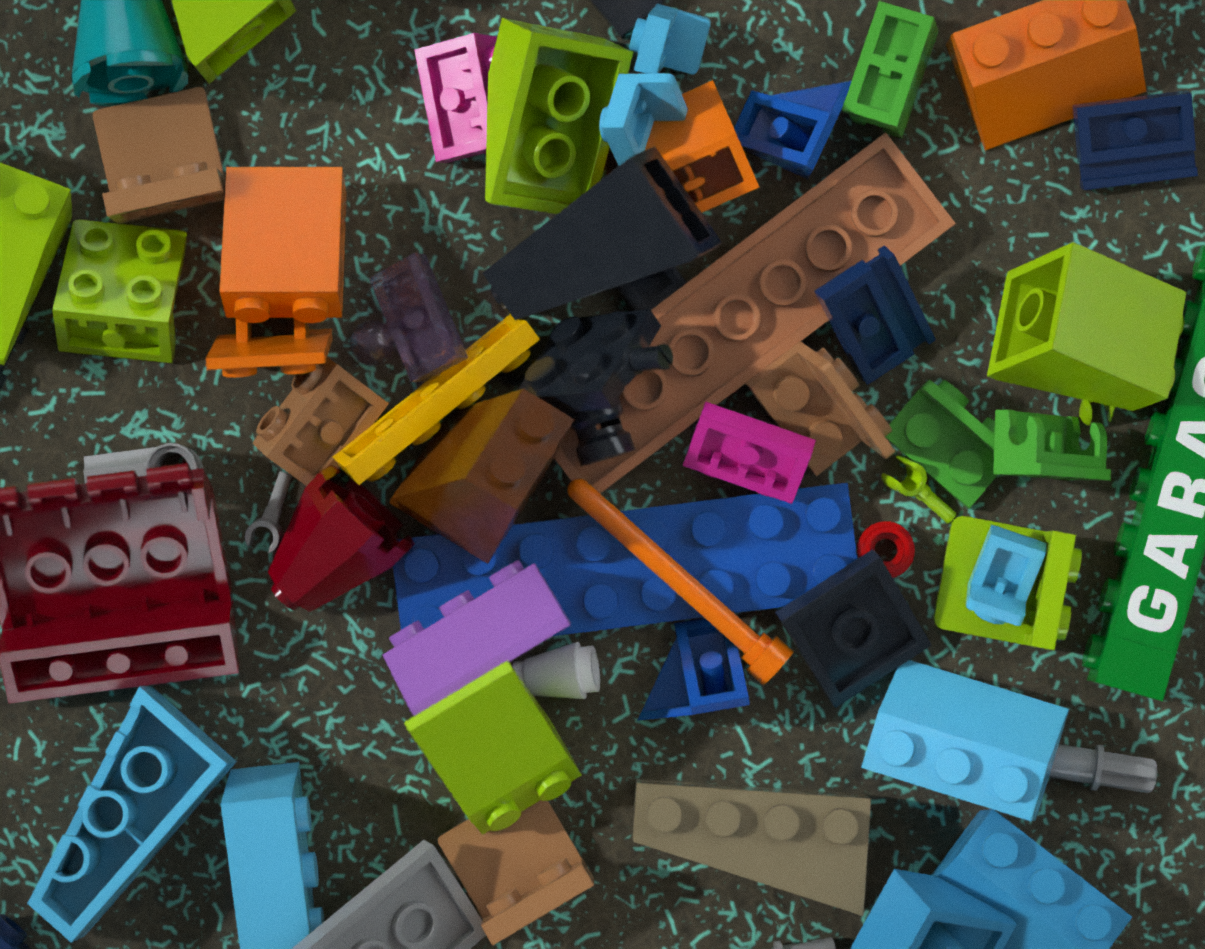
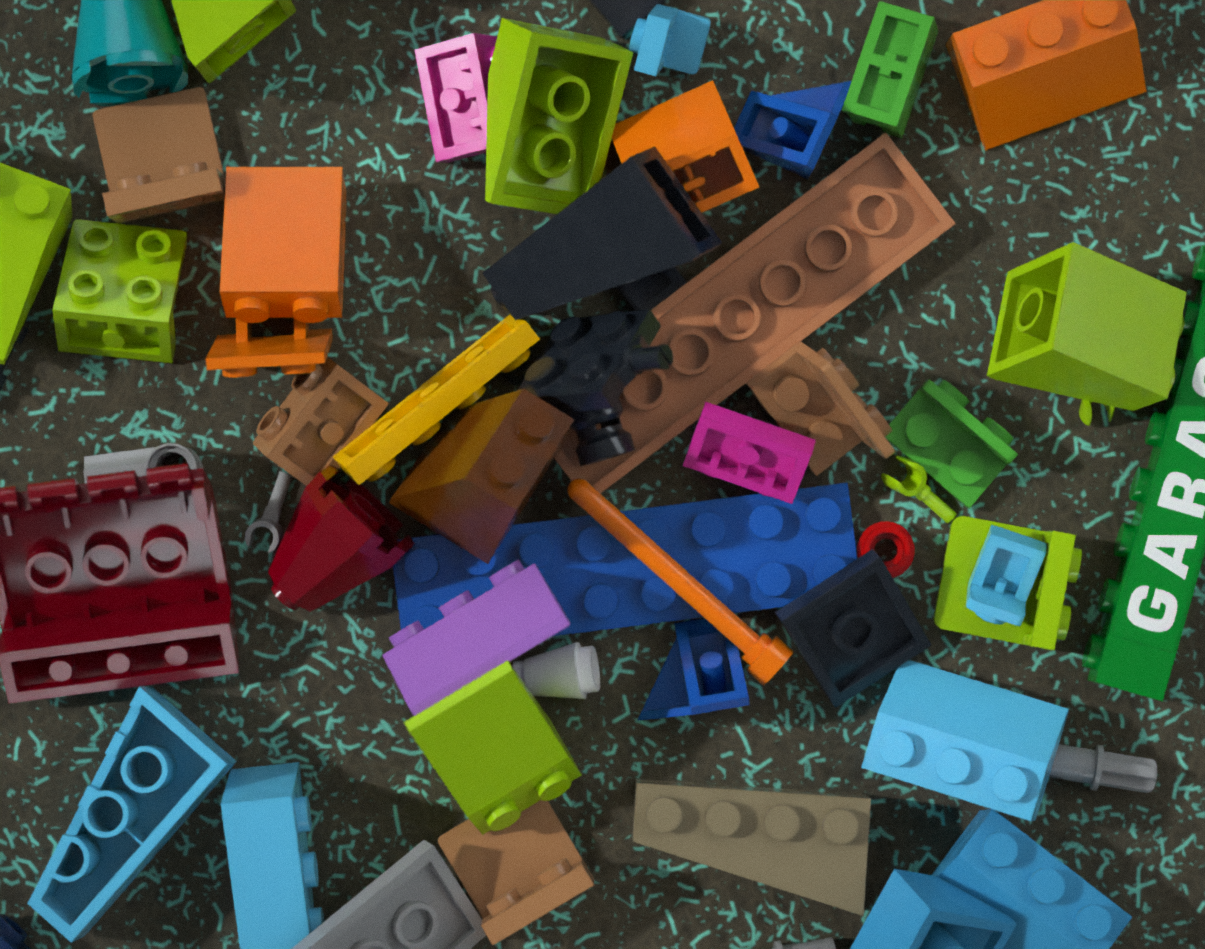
plate [349,253,468,383] -> none
medium azure bracket [599,73,688,166] -> none
dark blue plate [814,245,936,385] -> none
bright green hinge [993,410,1111,481] -> none
dark blue plate [1073,90,1198,190] -> none

